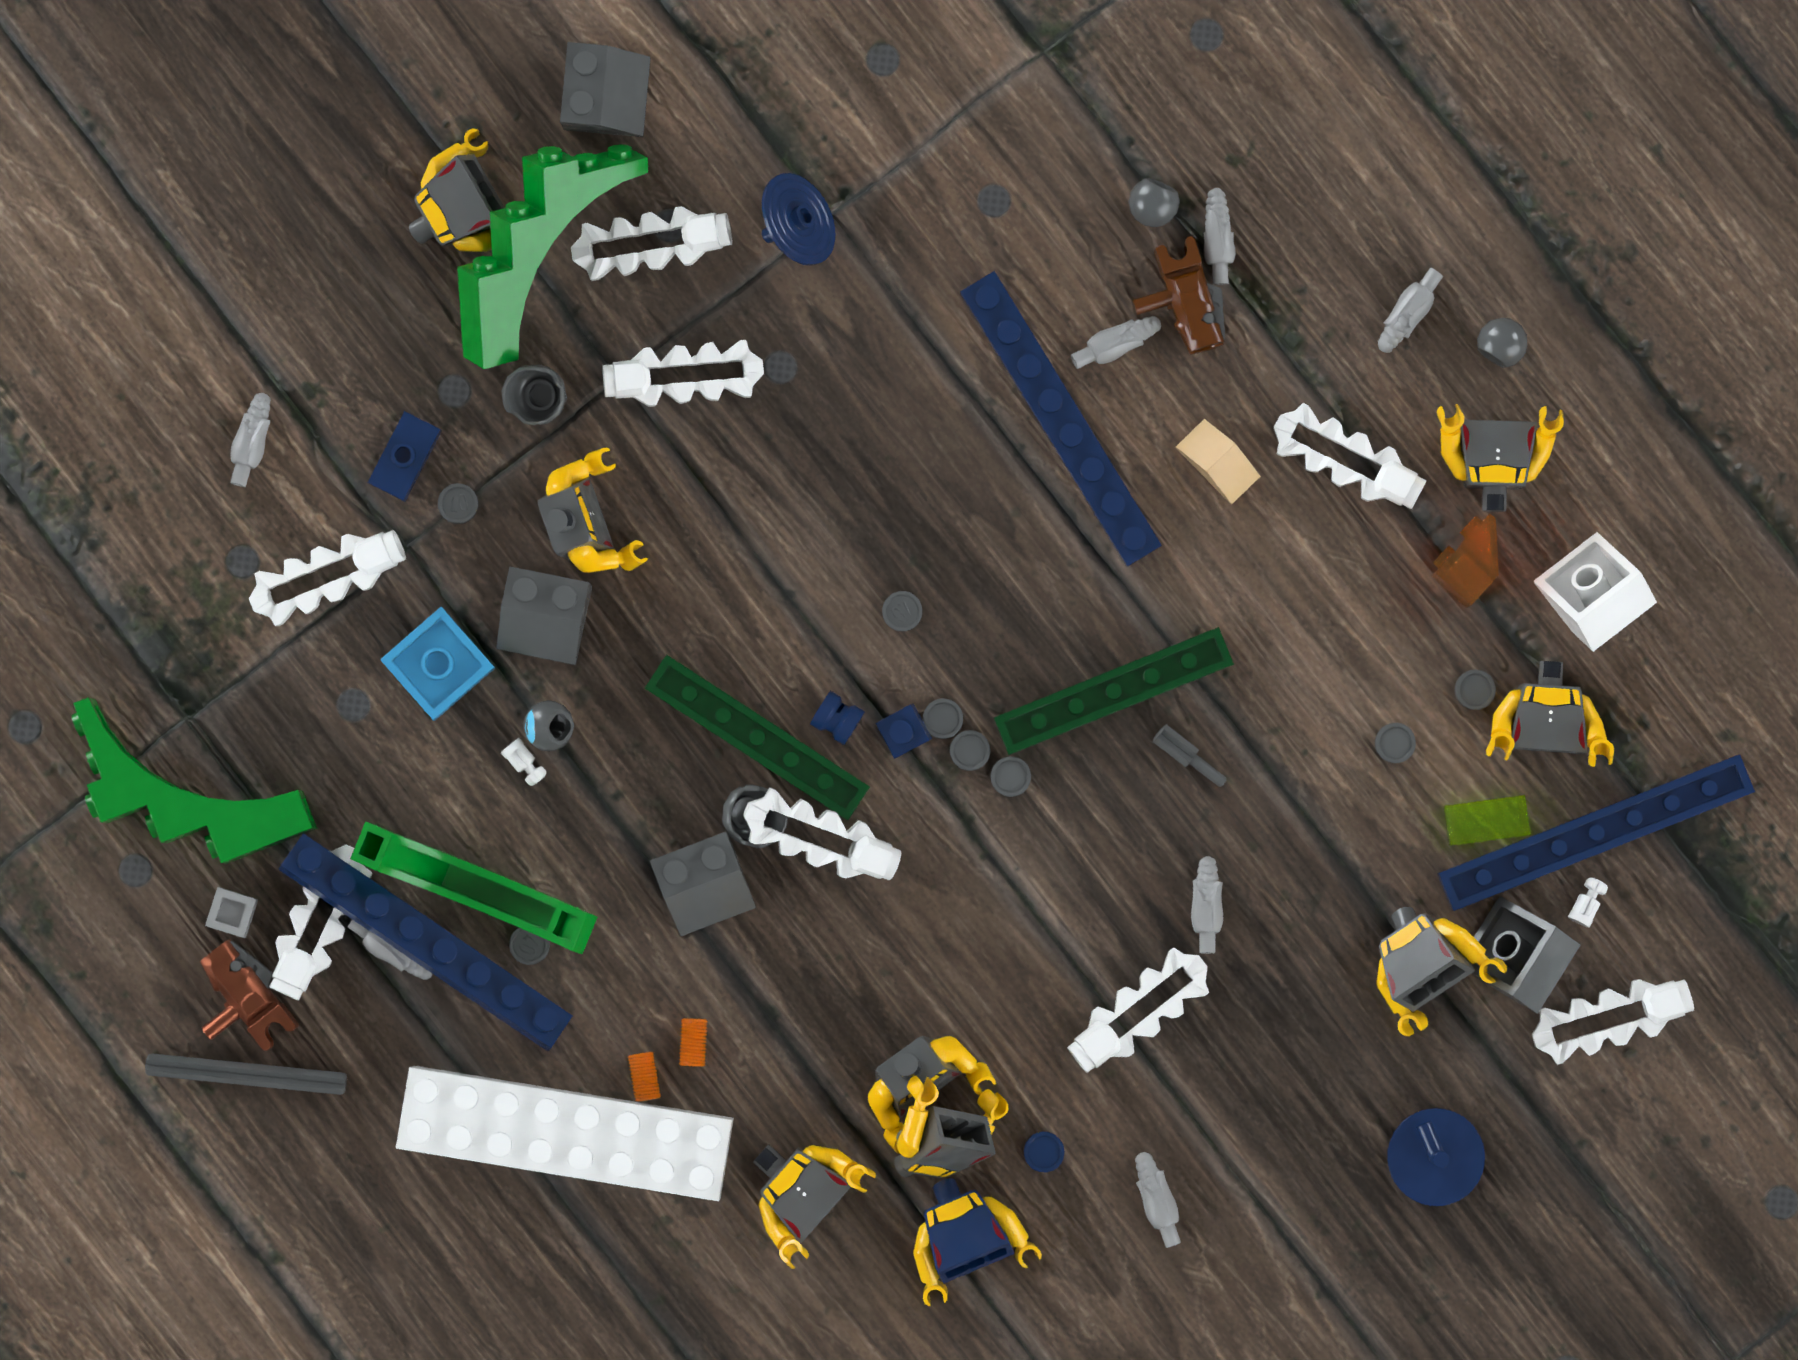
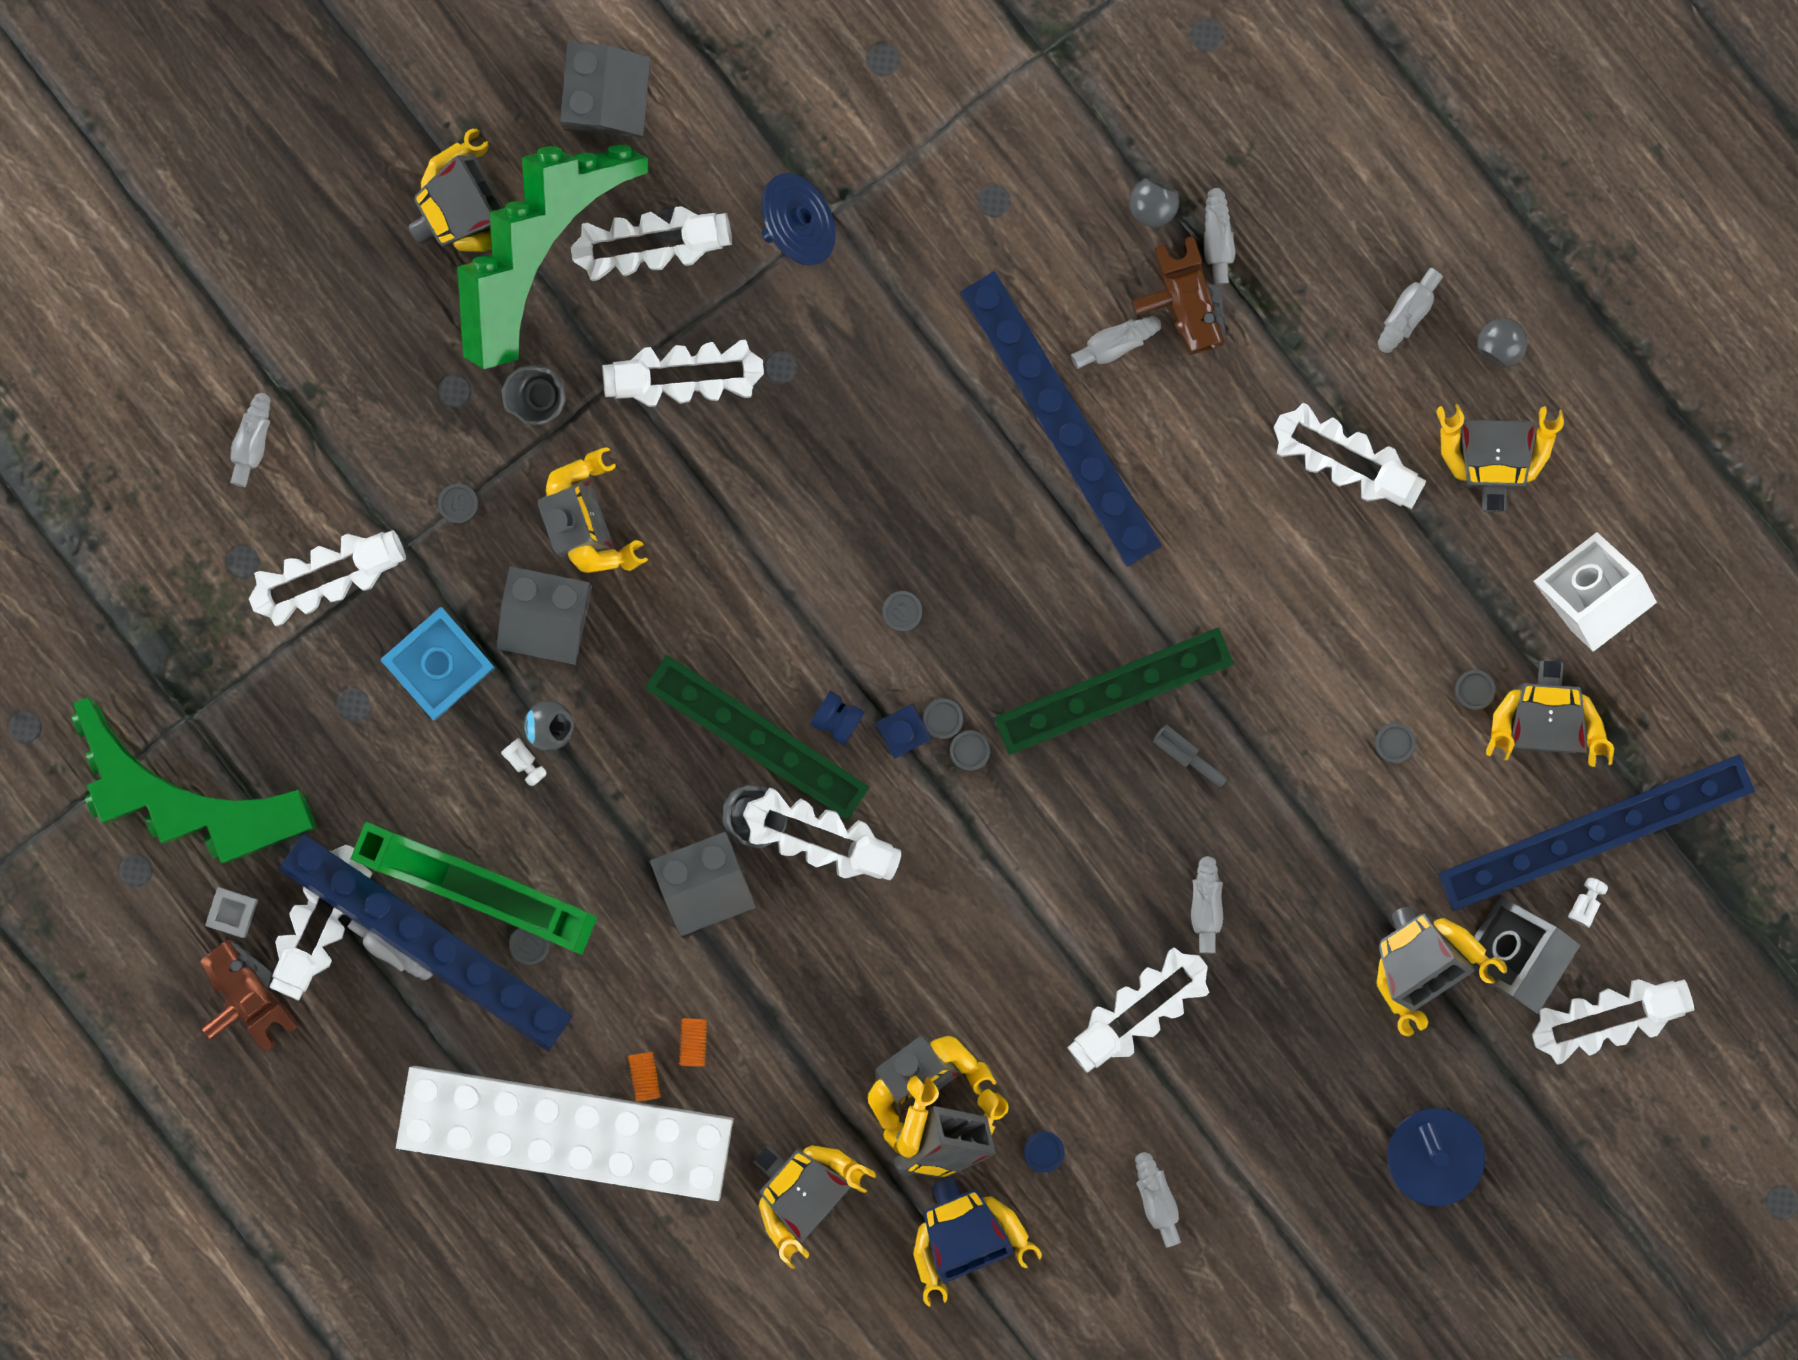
dark grey axle [145,1053,347,1095] -> none
dark blue plate [367,411,442,502] -> none
dark grey piece [991,756,1031,797] -> none
tan slope [1175,419,1261,505] -> none
clear orange slope [1431,513,1499,608] -> none
clear neon green tile [1443,795,1531,846] -> none

